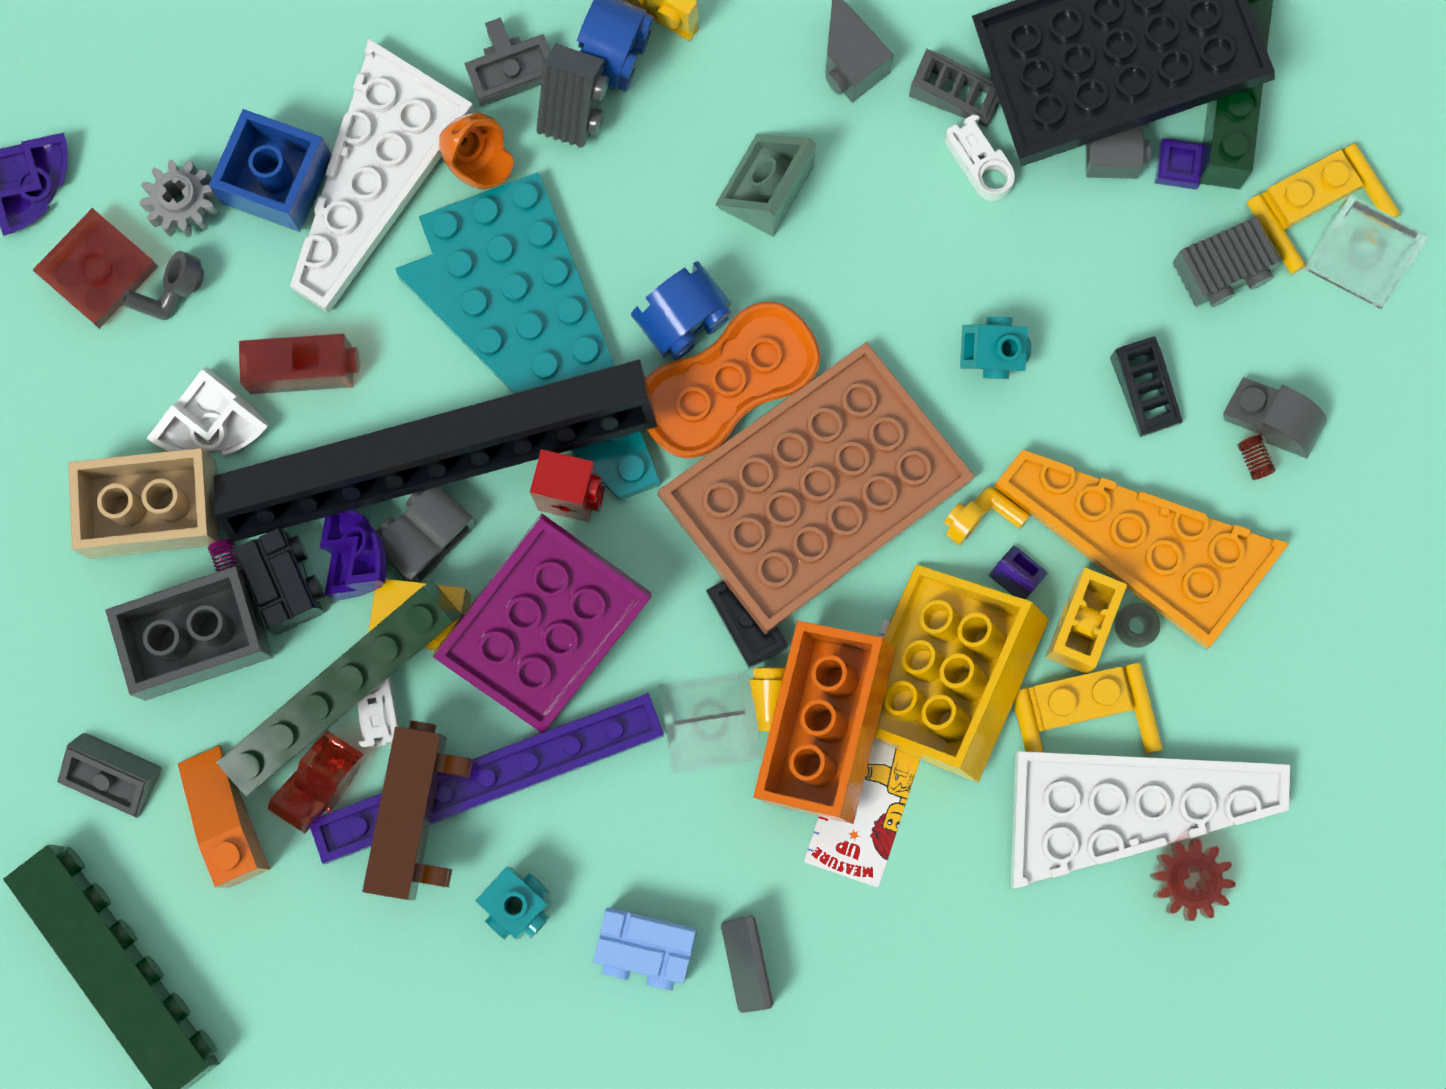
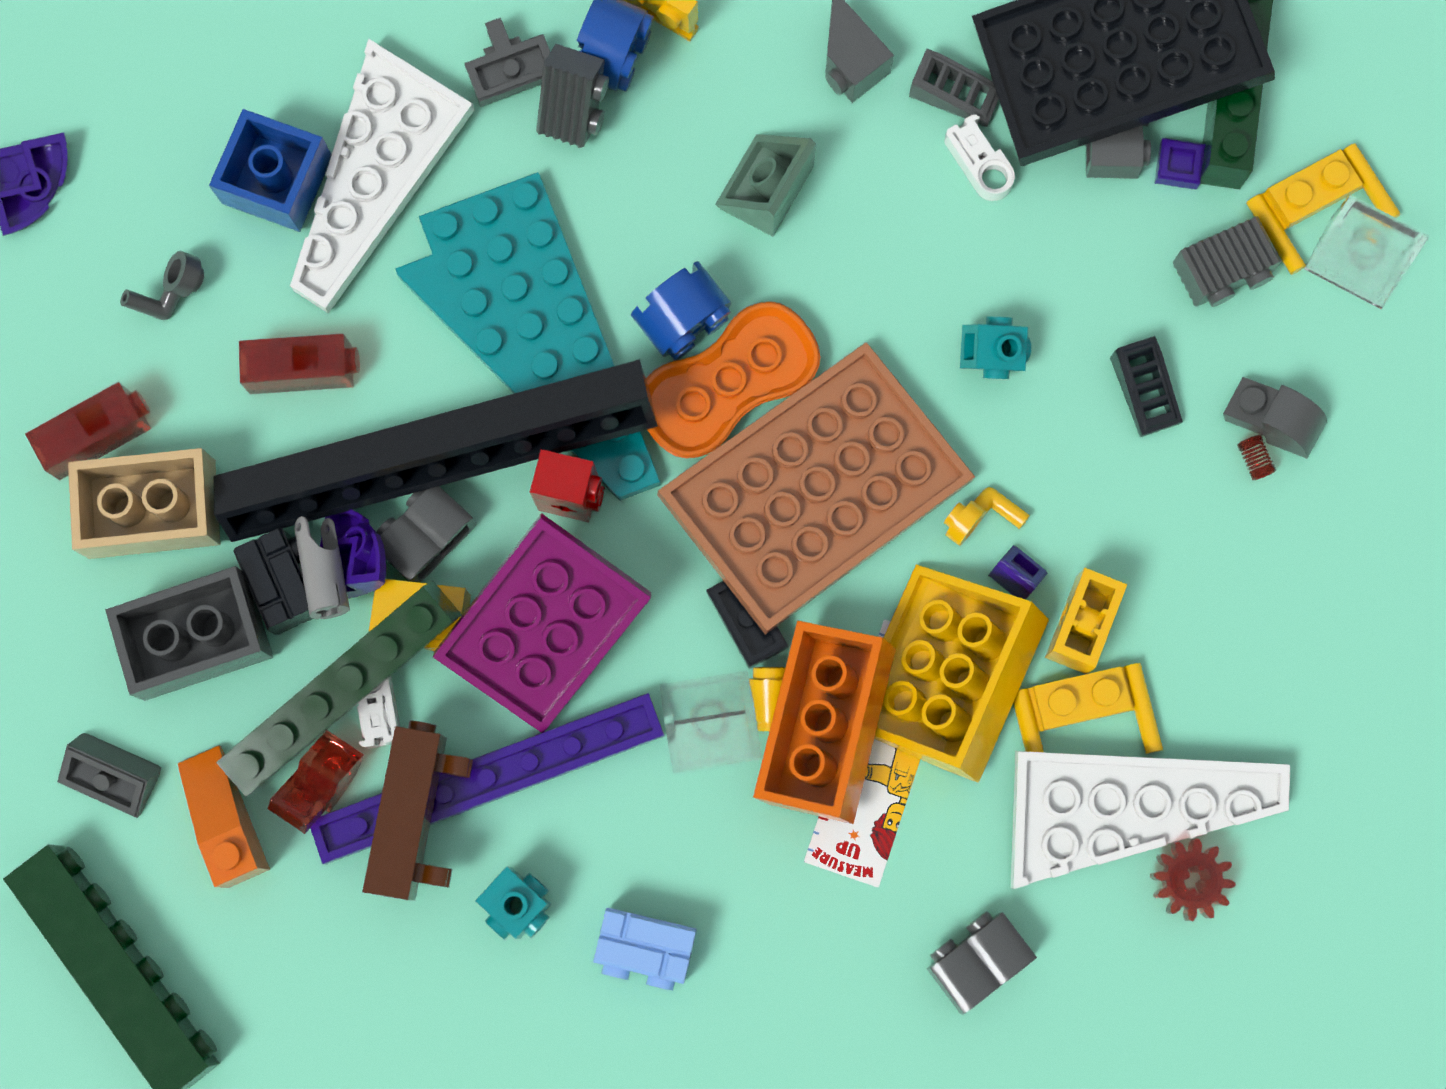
clear red plate [33,208,159,329] -> none
light grey gear [139,160,218,238] -> none
white brick [147,367,269,455] -> none
magenta piece [207,538,241,572] -> none
orange helmet [439,112,514,190] -> none
dark grey slope [721,915,774,1013] -> none
light orange wing [994,449,1289,649] -> none
clear smoke plate [1114,603,1160,648] -> none
none -> clear red brick [25,382,152,480]
none -> light grey piece [295,516,350,619]
none -> dark grey brick [927,911,1037,1014]

